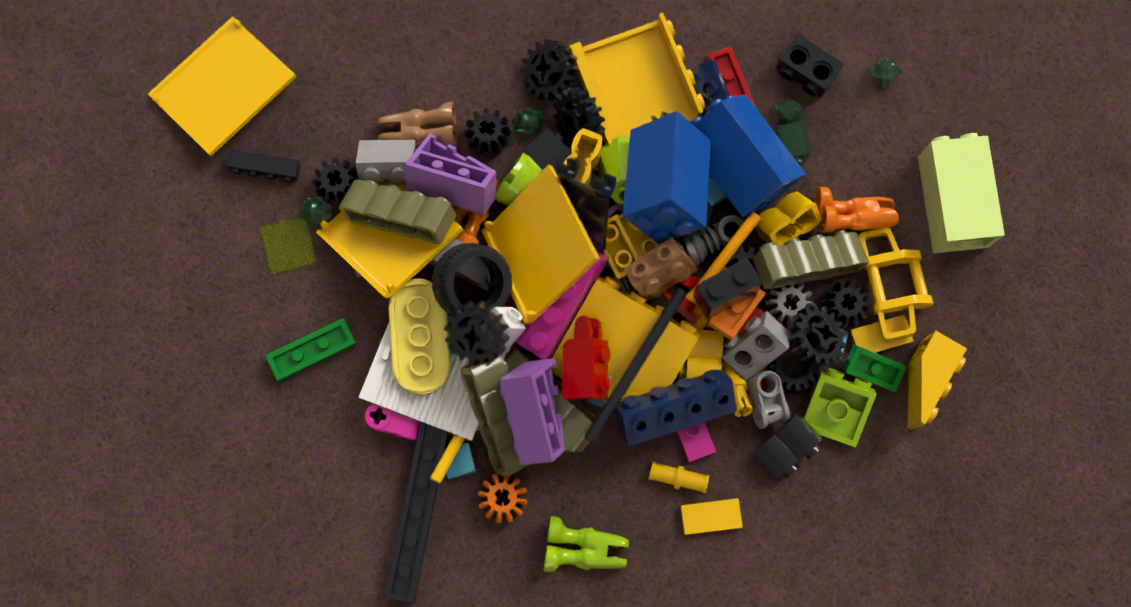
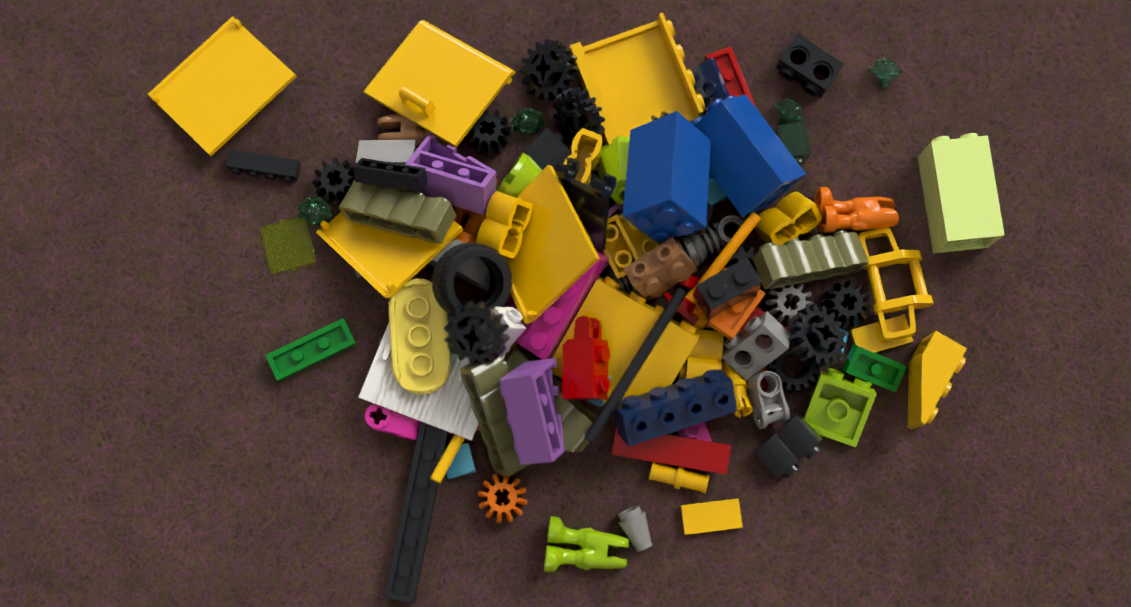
none -> black piece [353,158,428,193]
none -> yellow container [364,20,516,147]
none -> yellow brick [476,191,533,259]
none -> red tile [612,426,731,474]
none -> light grey cone [618,505,653,552]

